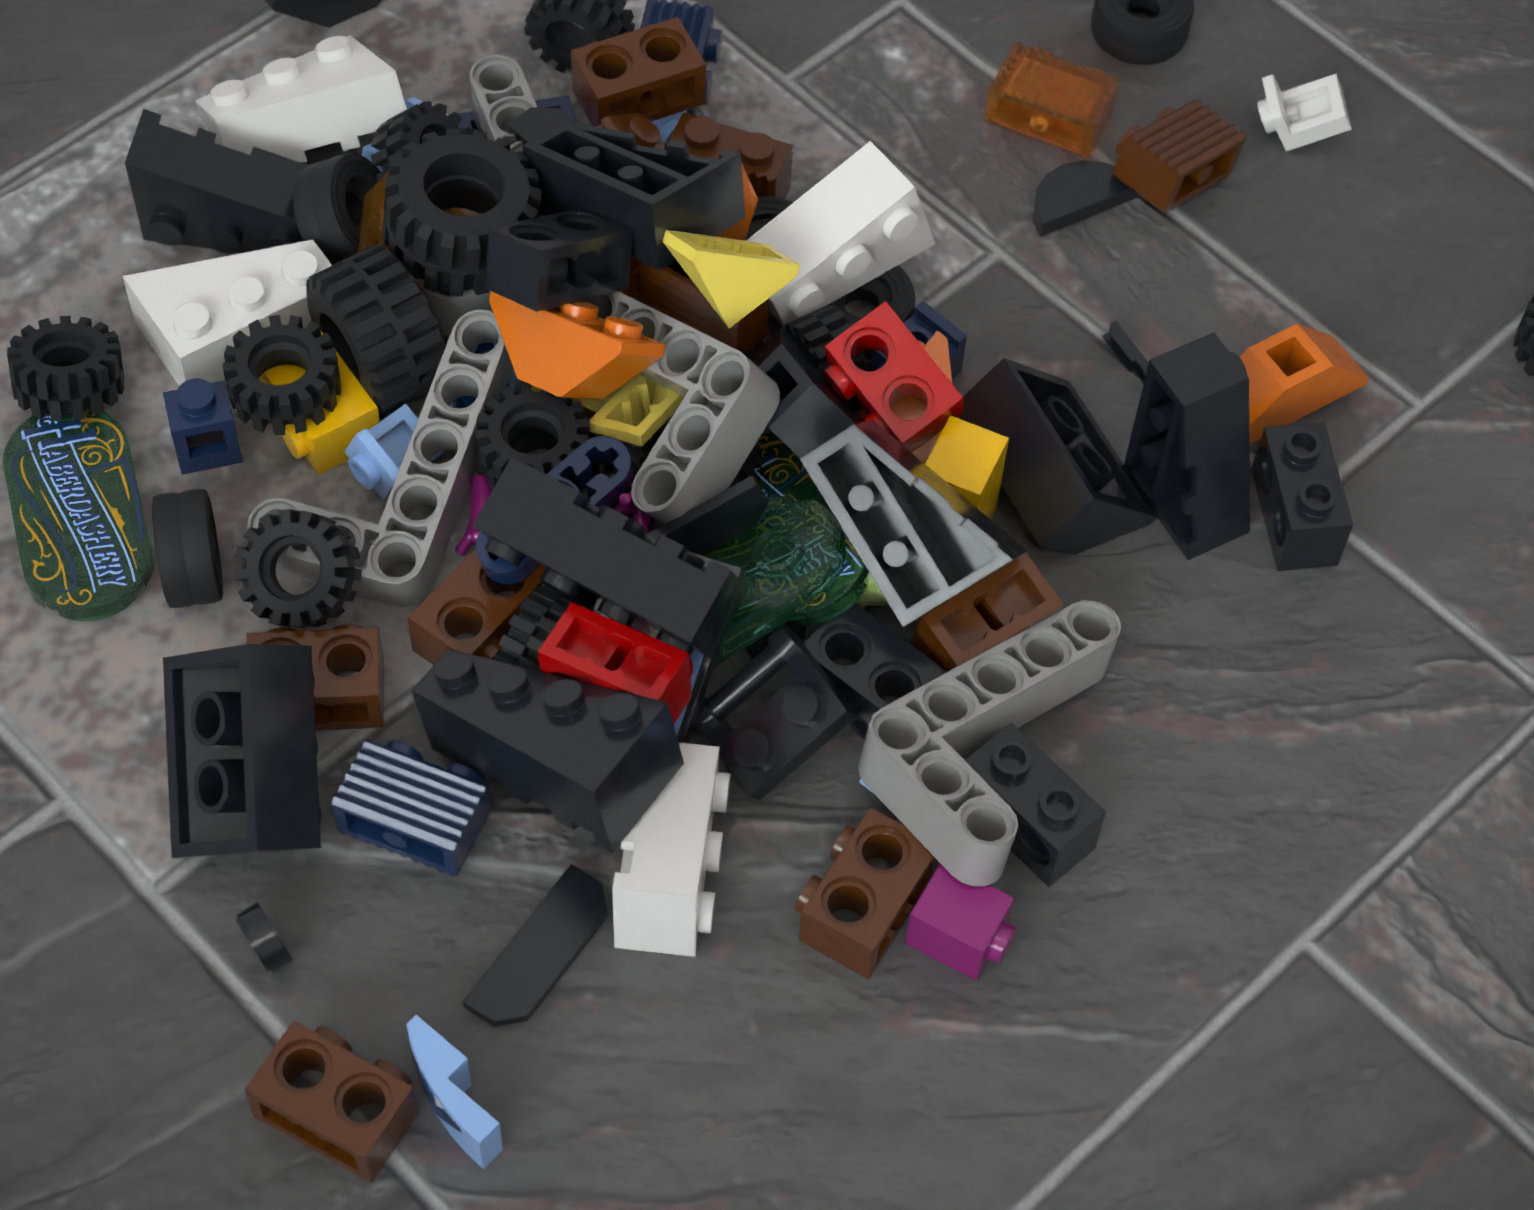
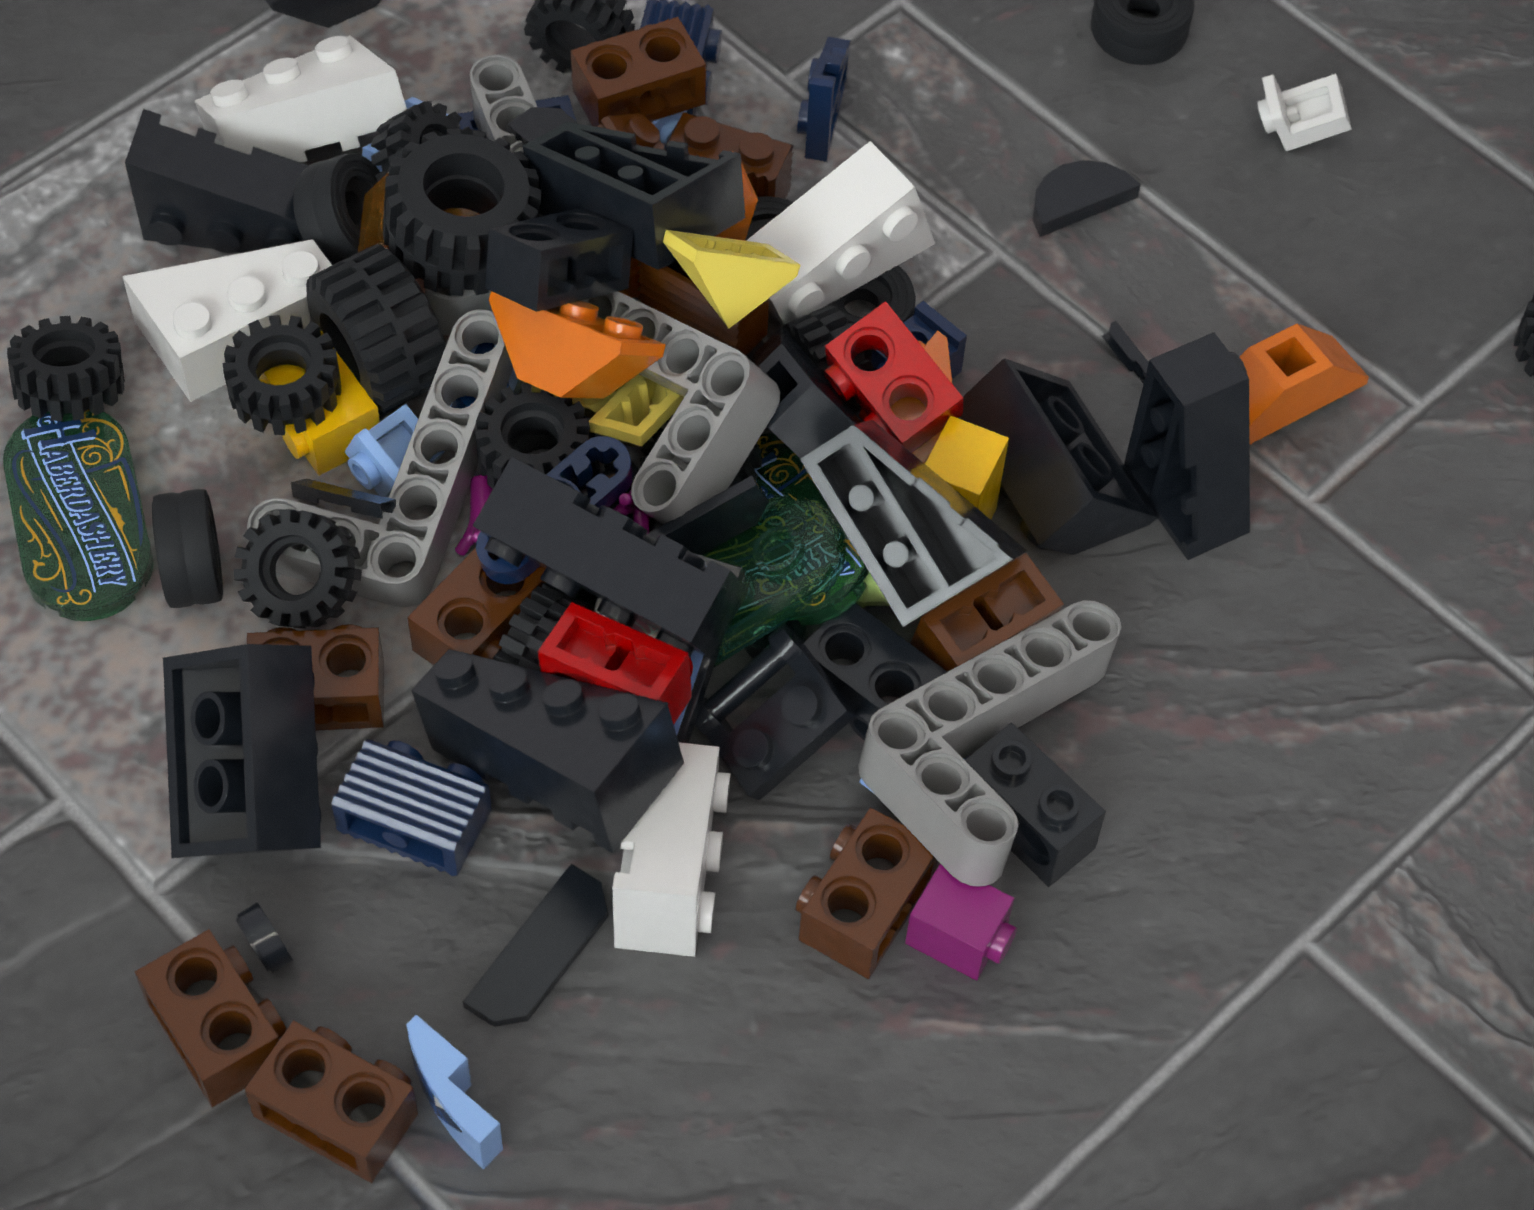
dark blue brick [163,378,243,475] -> none
clear orange brick [984,41,1120,158] -> none
reddish brown brick [1112,99,1246,214] -> none
black brick [1251,422,1353,571] -> none
none -> reddish brown brick [134,929,287,1108]
none -> black piece [291,478,396,519]
none -> dark blue wing [797,37,850,162]

